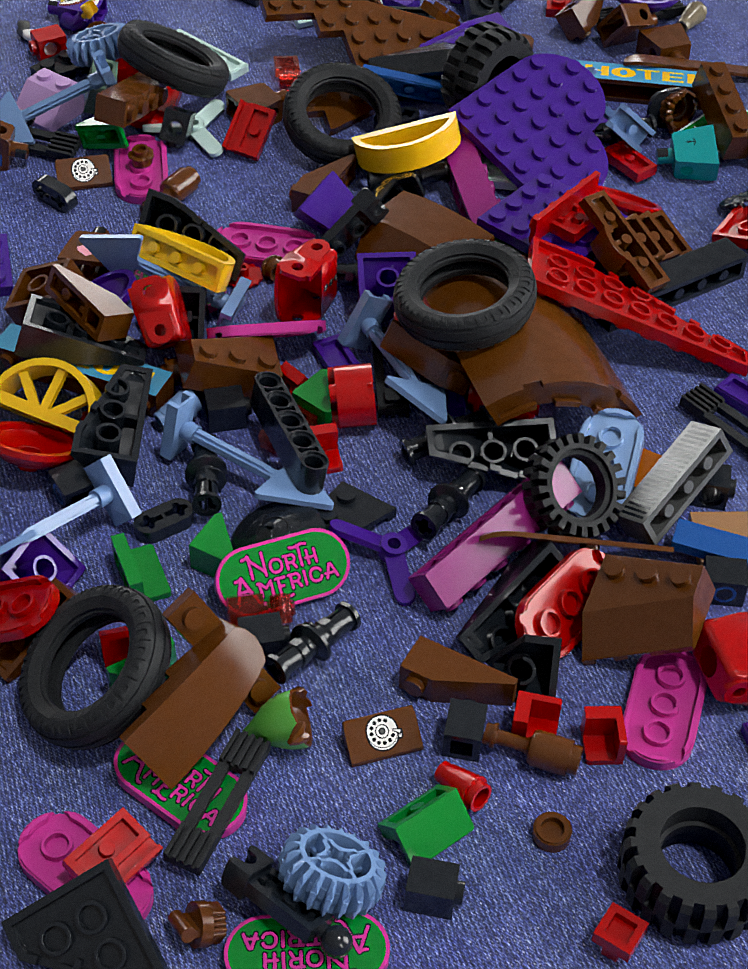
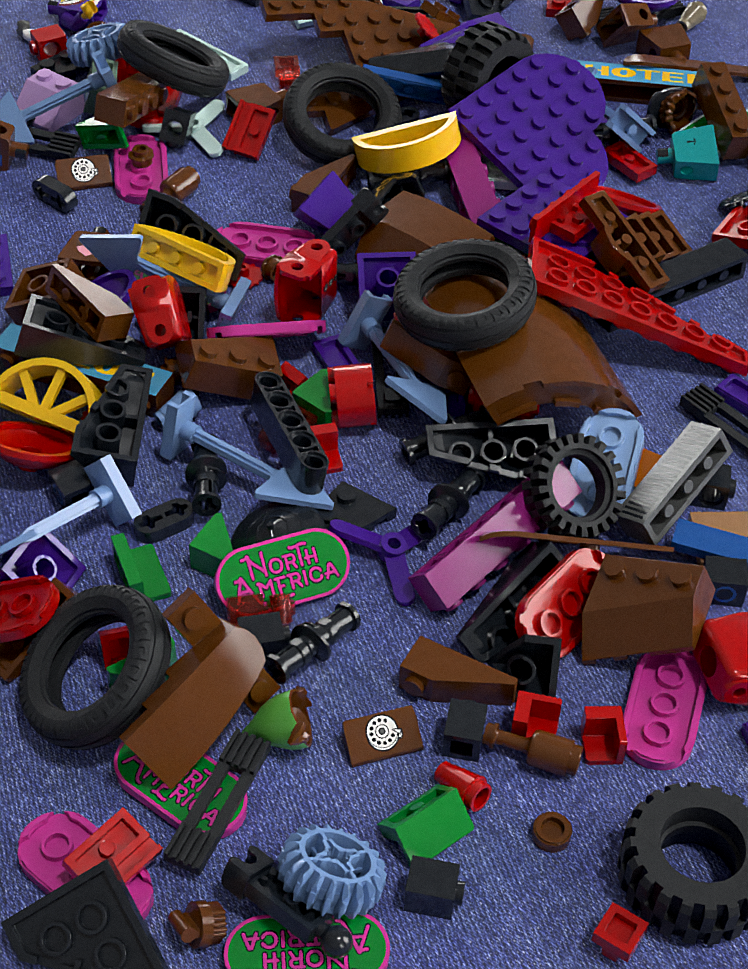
black brick [204,384,252,433] -> none
none -> red piece [415,12,439,39]

